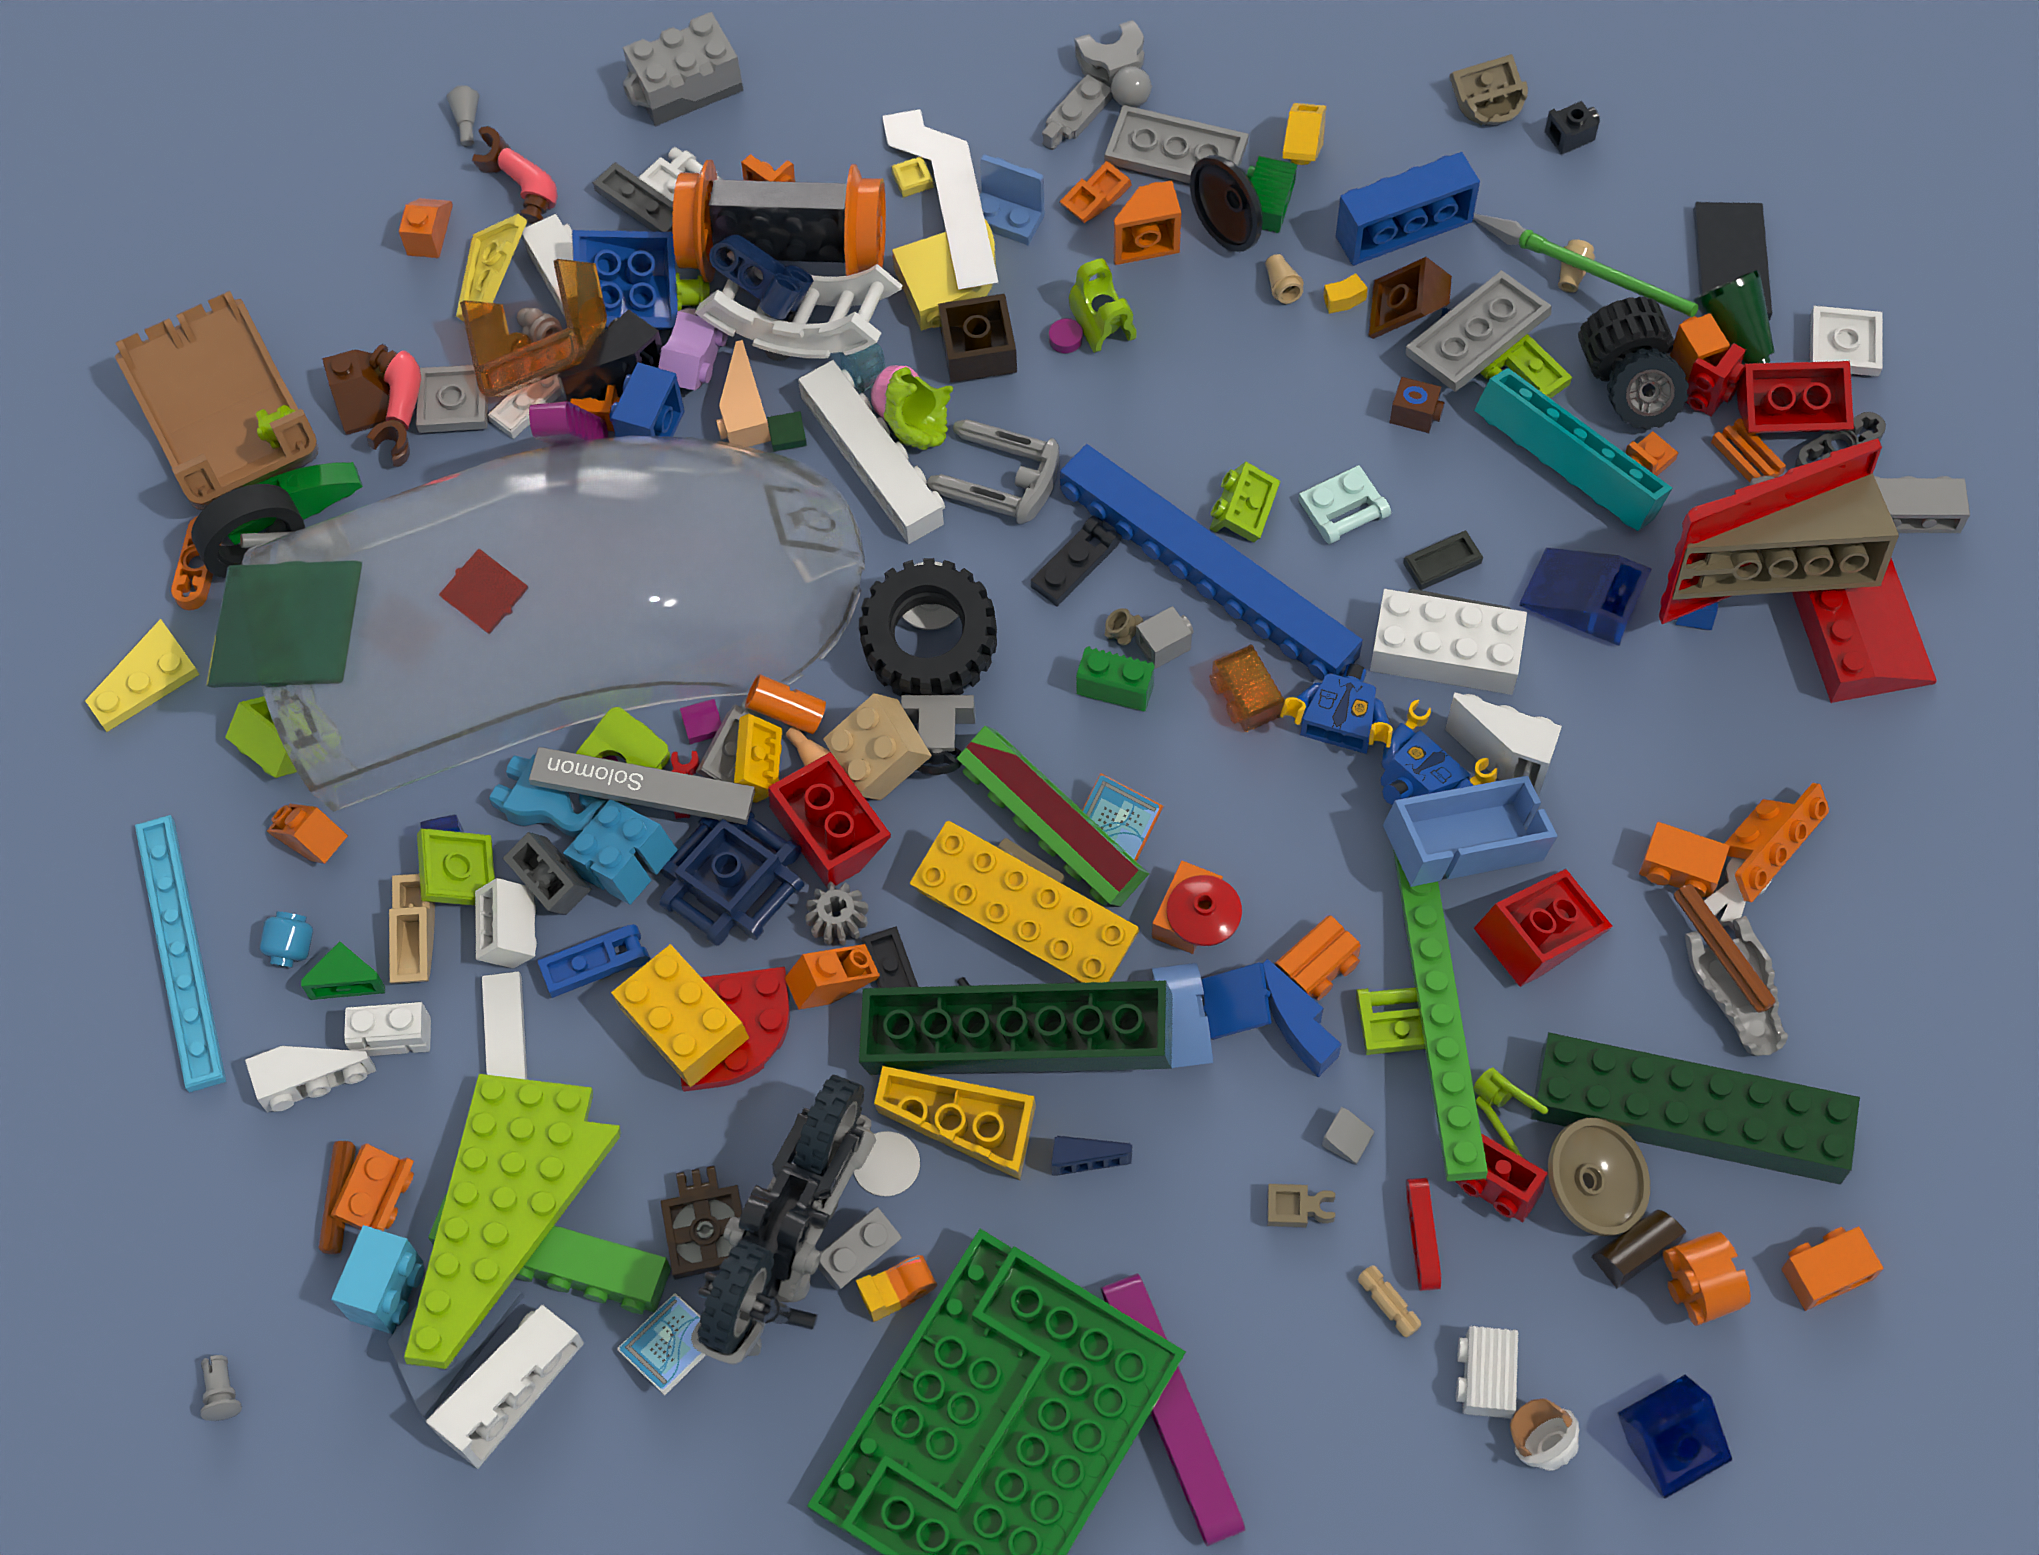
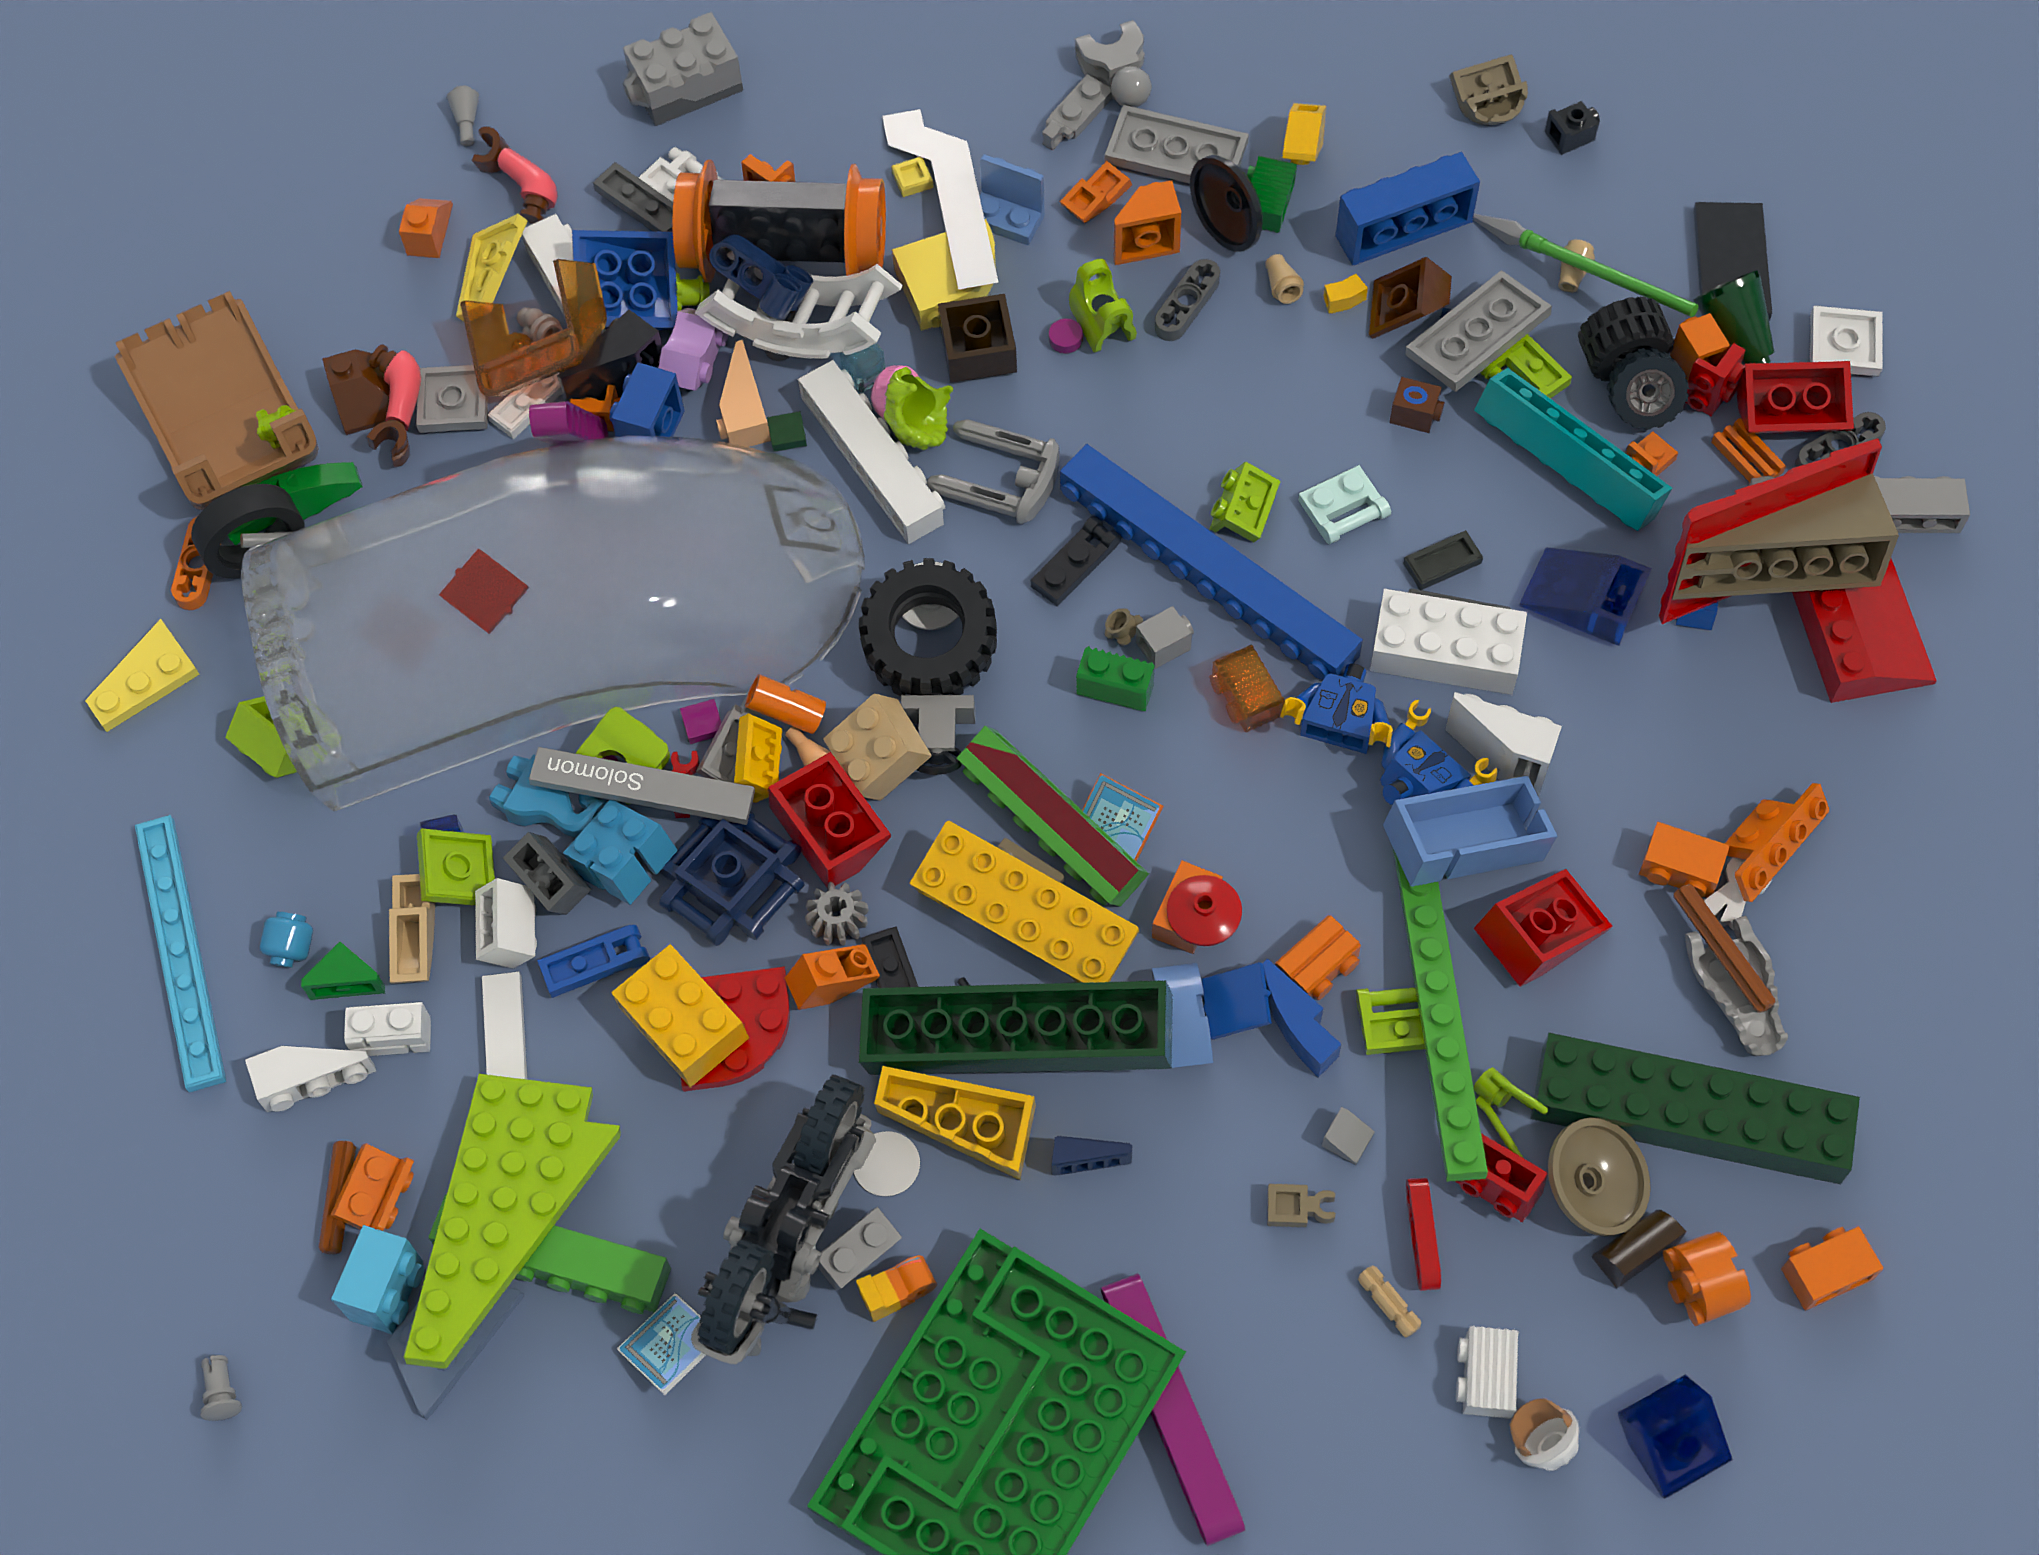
clear green piece [206,560,363,688] -> none
orange slope [267,803,348,864] -> none
white wedge [426,1305,584,1469] -> none
dark brown piece [661,1165,743,1279] -> none
none -> dark grey beam [1155,259,1220,341]

